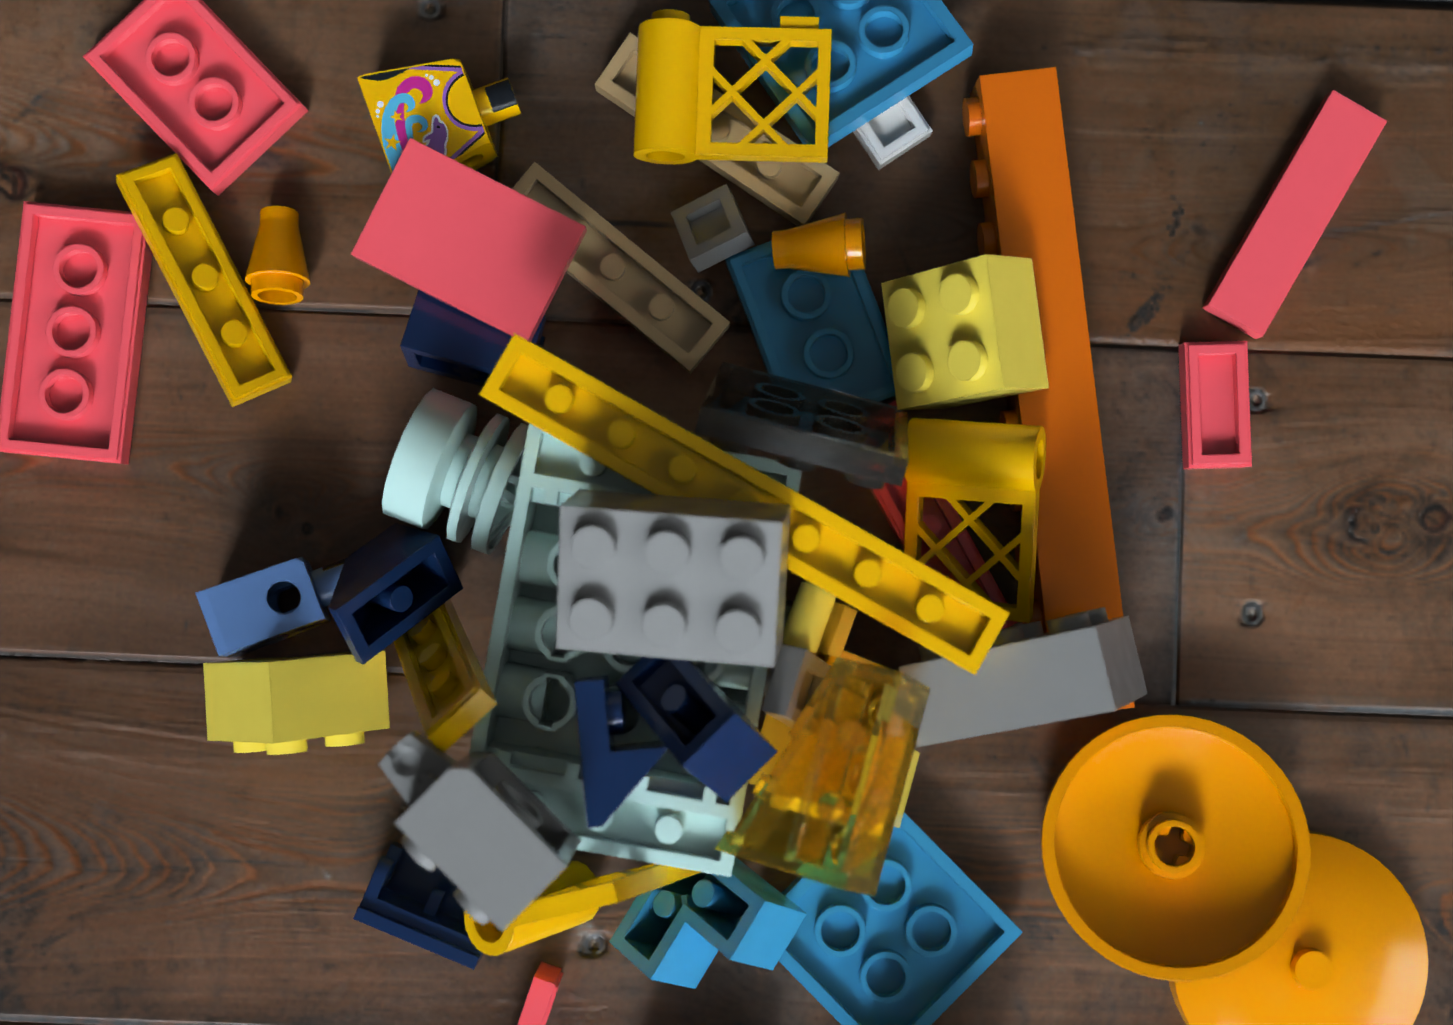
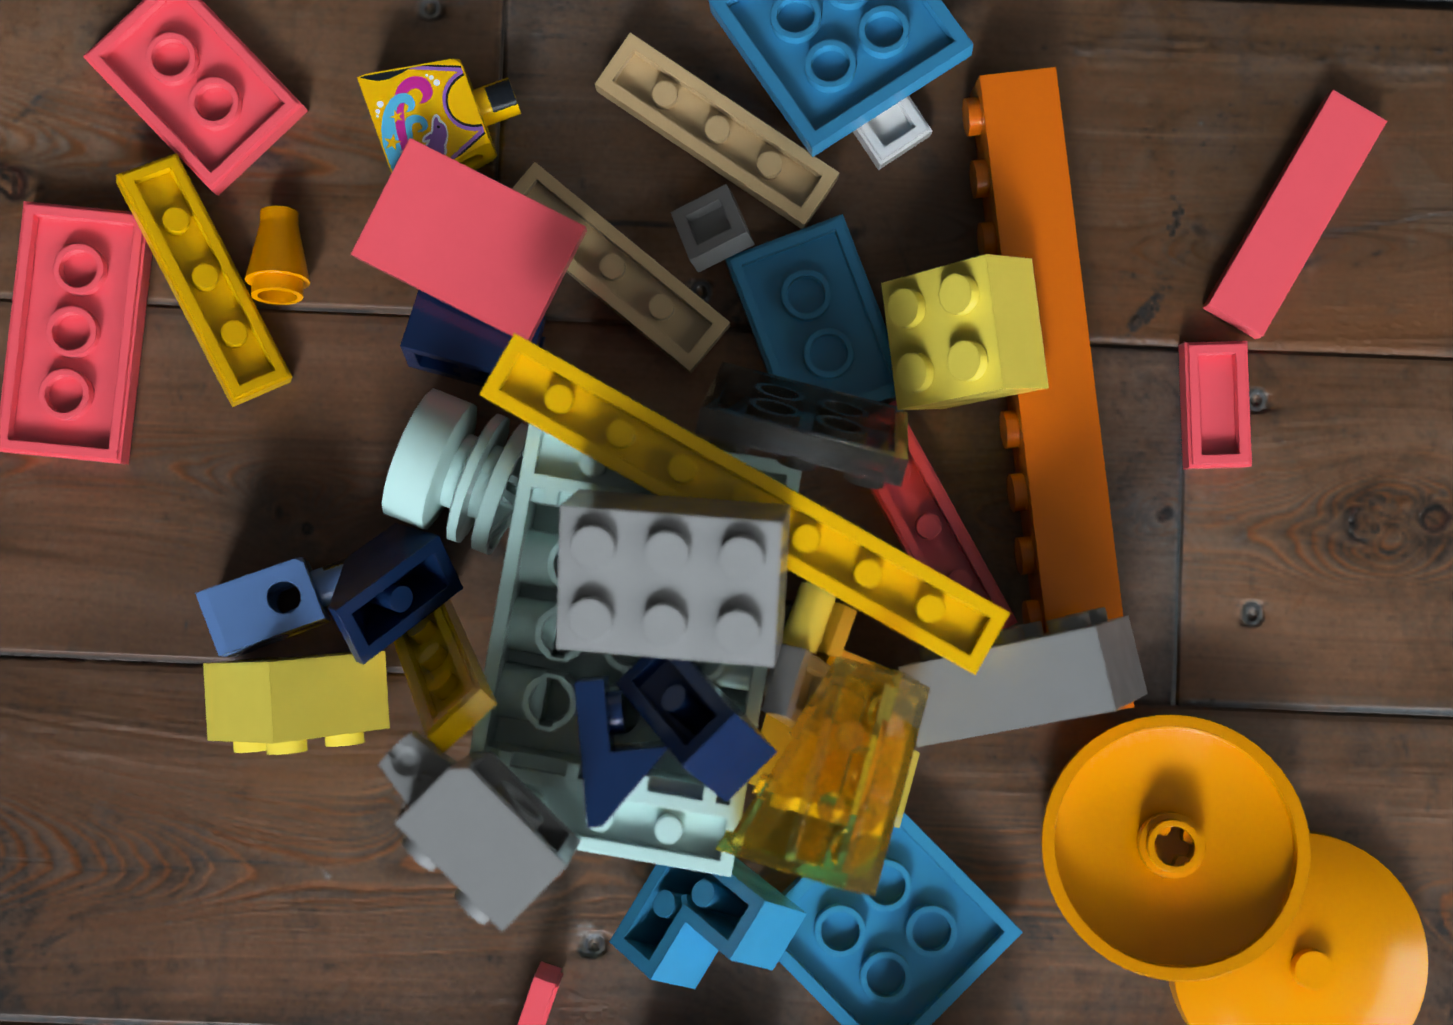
dark blue hinge [353,841,484,970] -> none
yellow piece [464,861,700,956] -> none
yellow piece [633,9,832,165] -> none
light orange cone [772,212,866,277] -> none
yellow piece [893,418,1046,623] -> none

